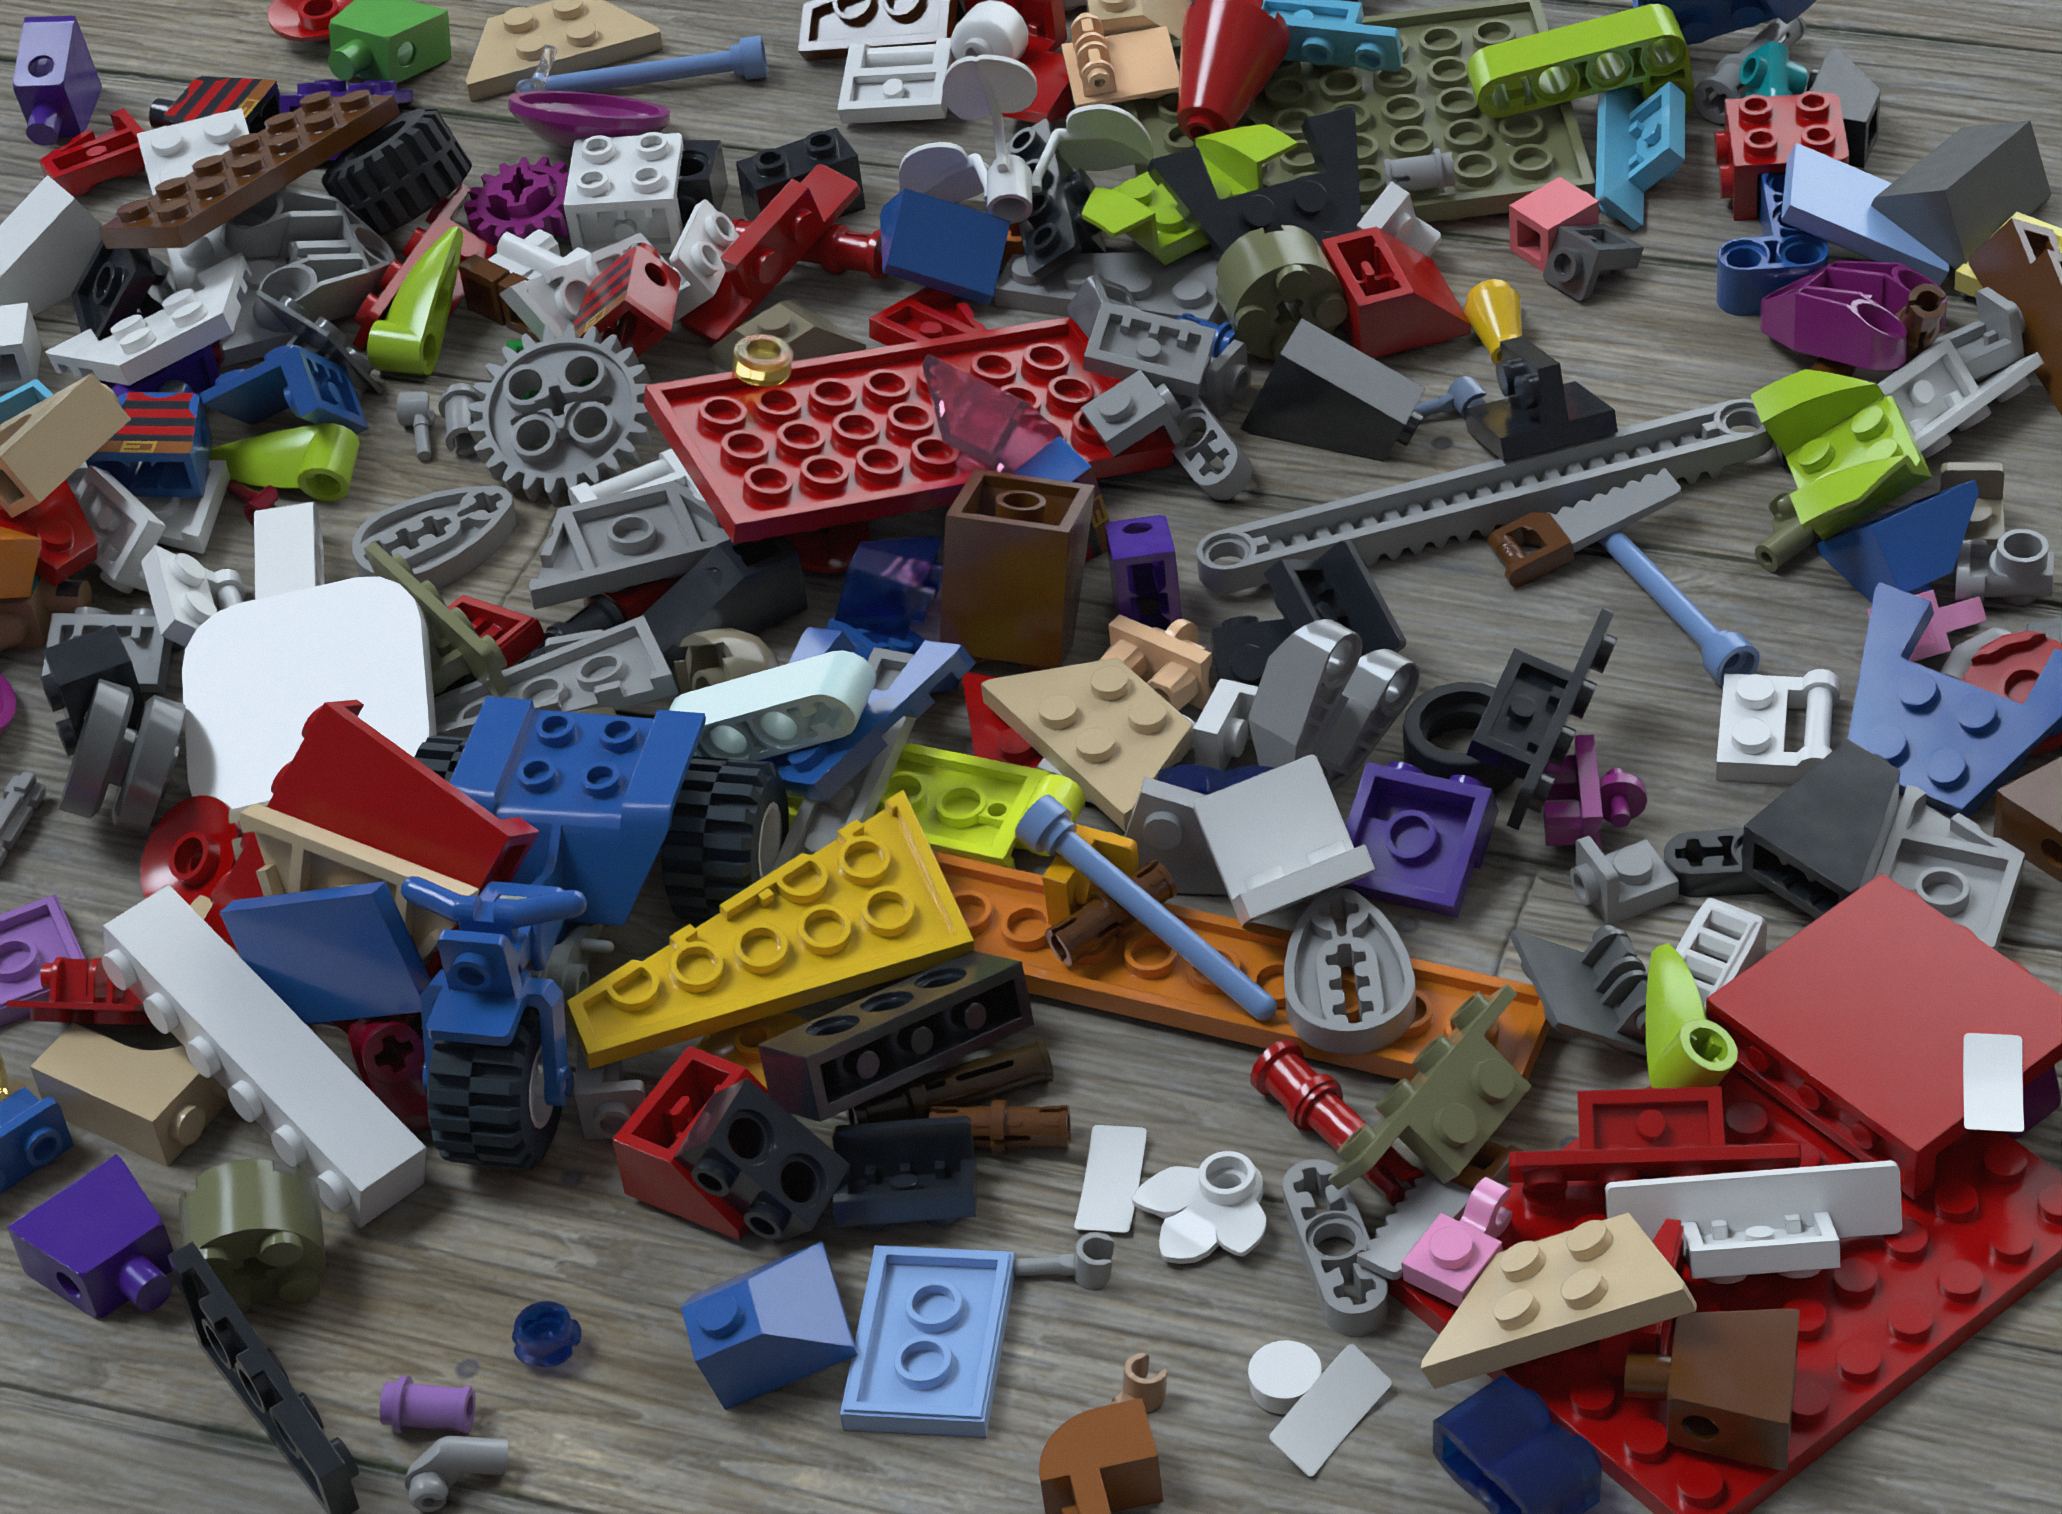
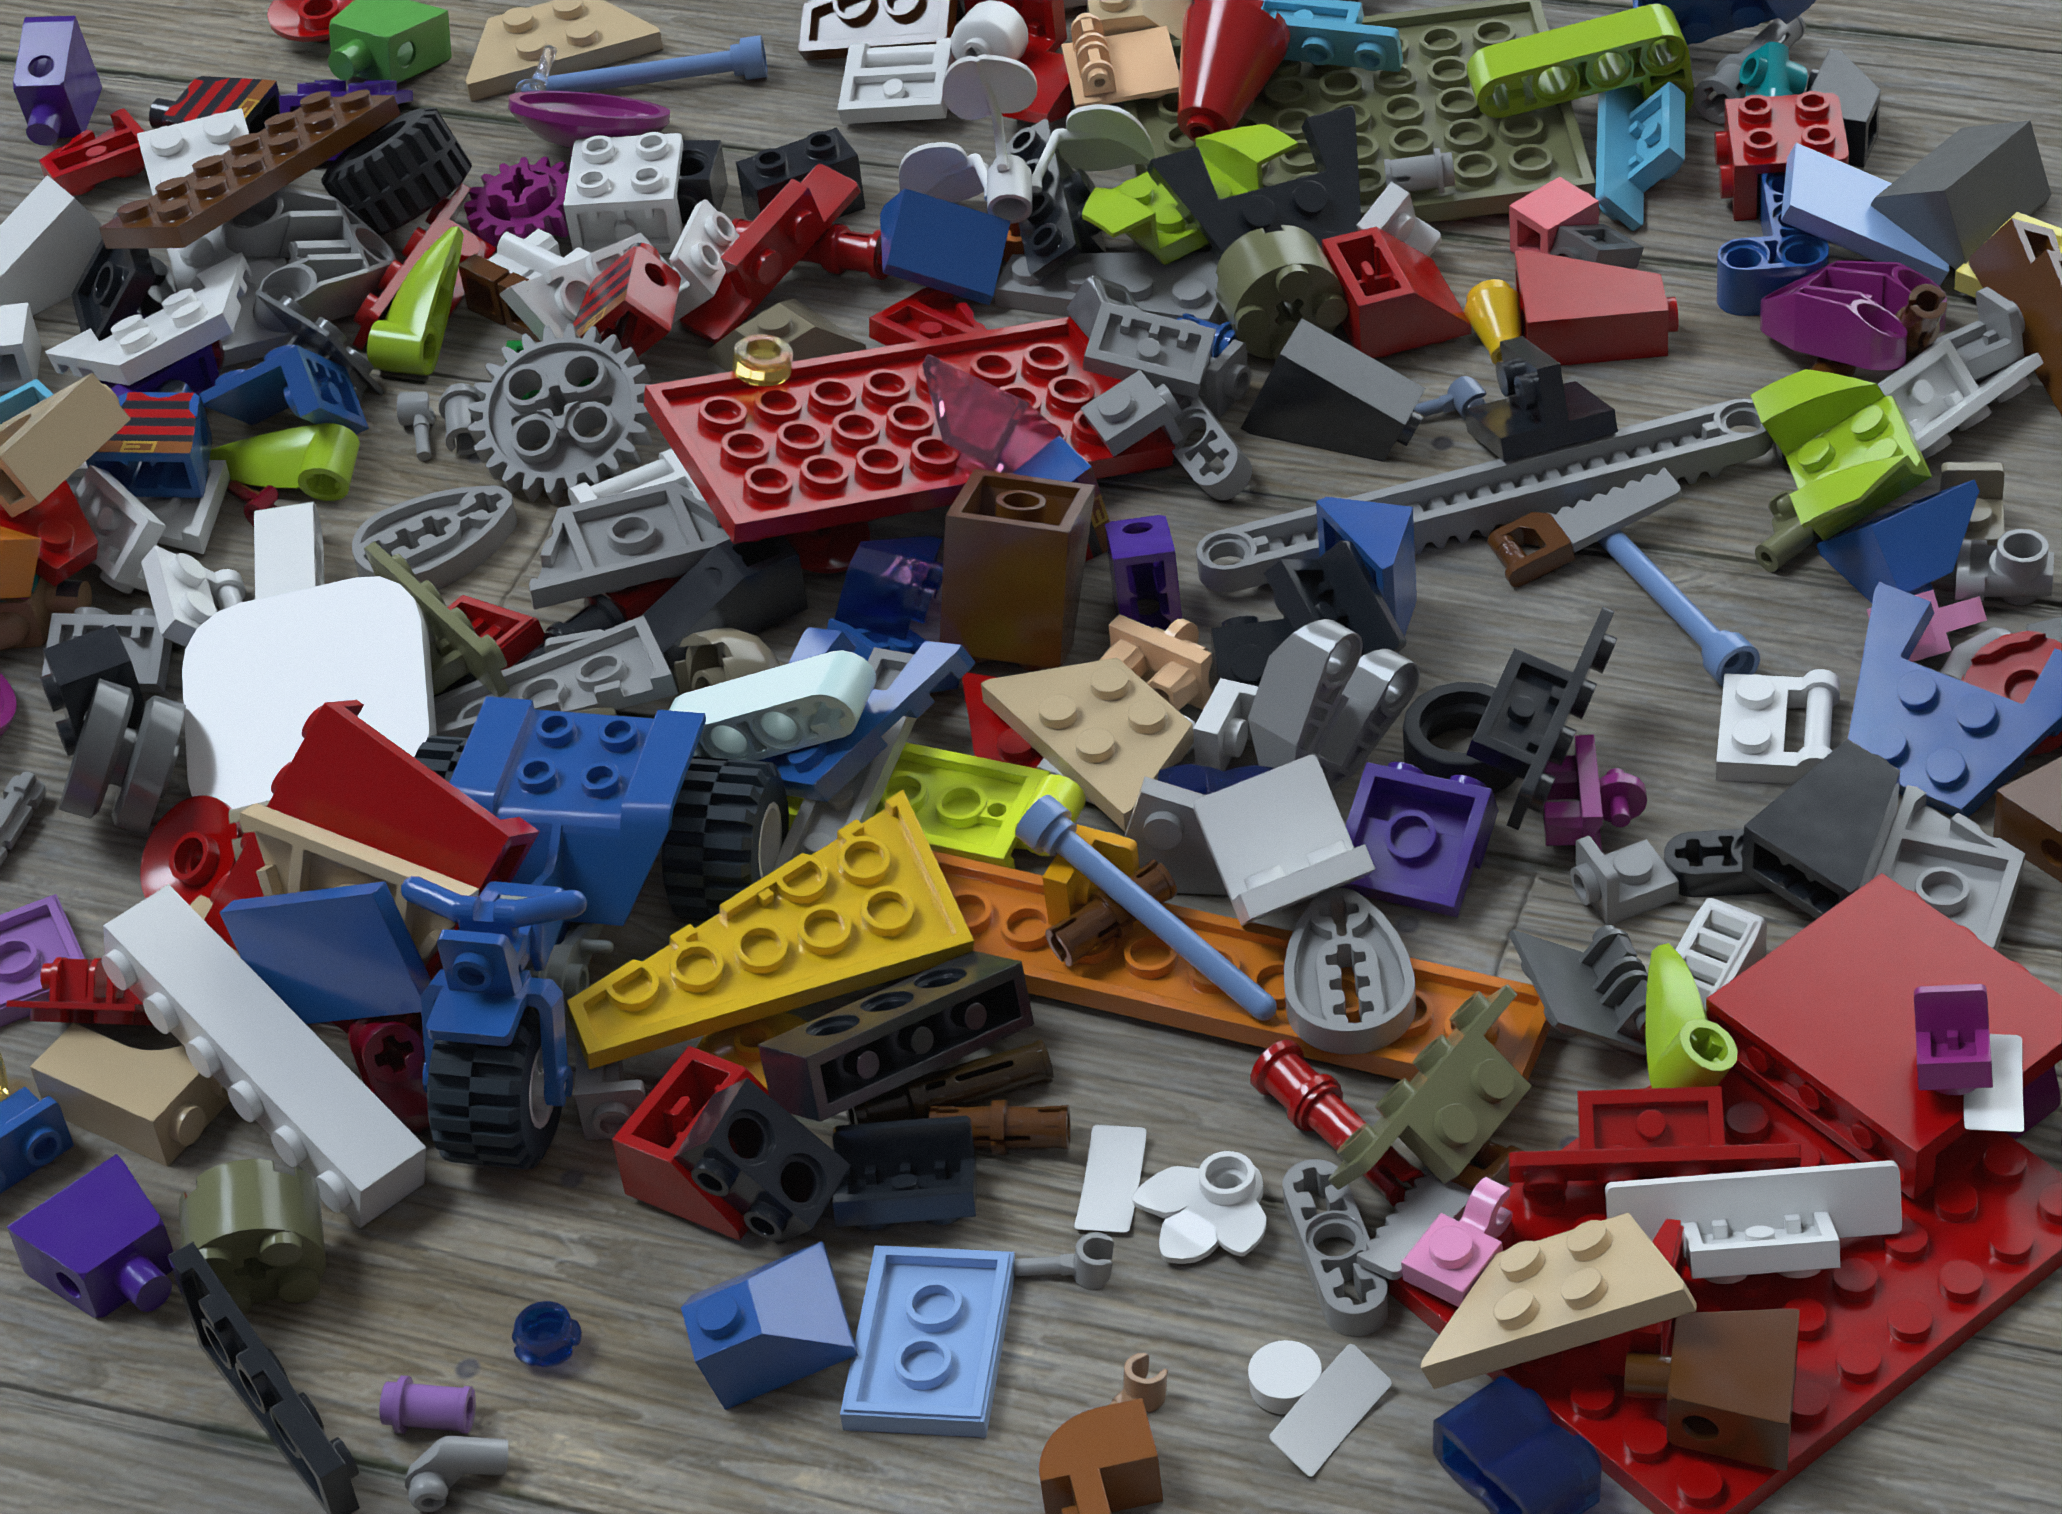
none -> blue slope [1316,497,1417,654]
none -> slope [1515,250,1679,366]
none -> magenta bracket [1914,984,1993,1095]

